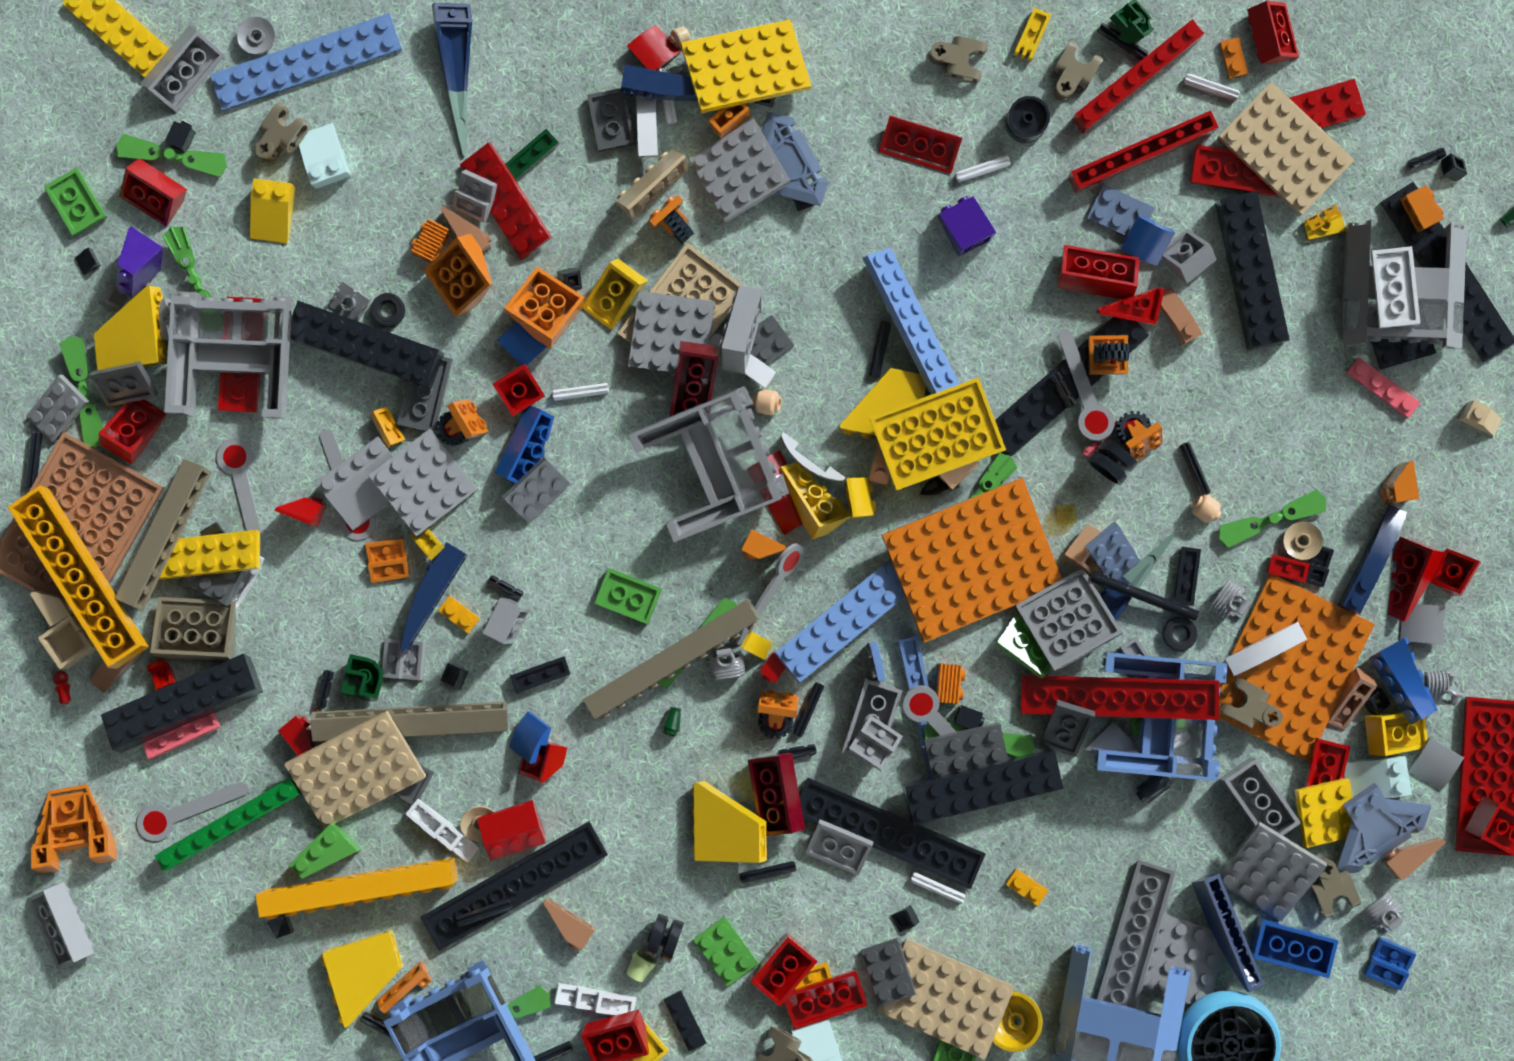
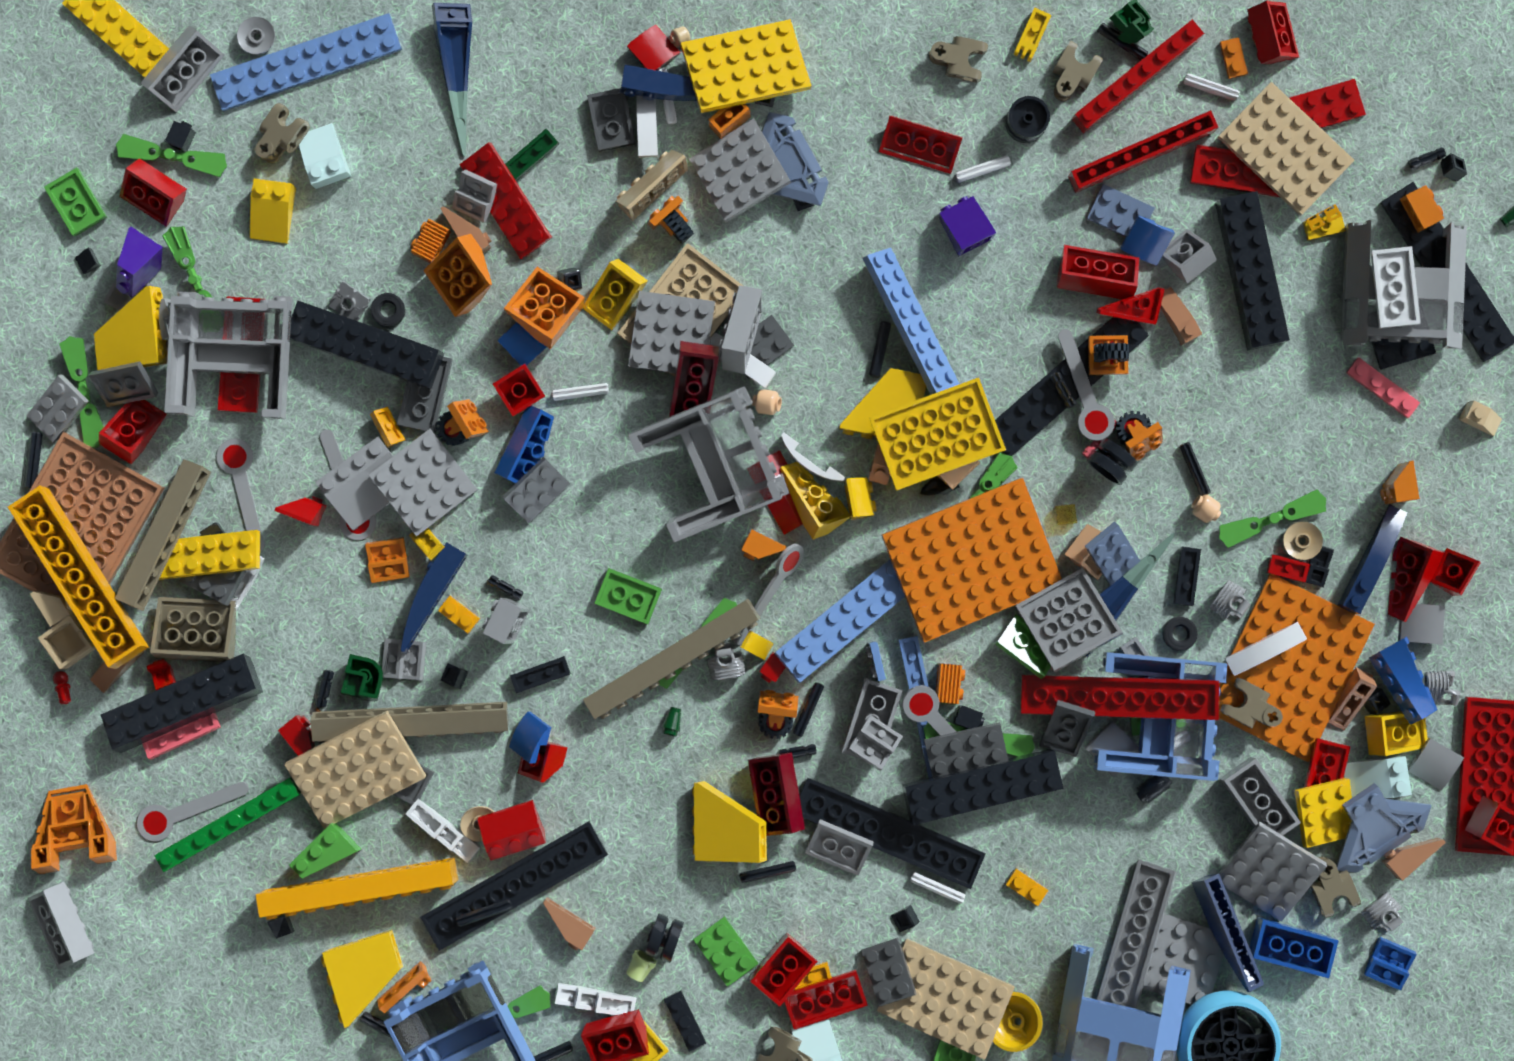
black axle [1090,571,1199,621] -> none

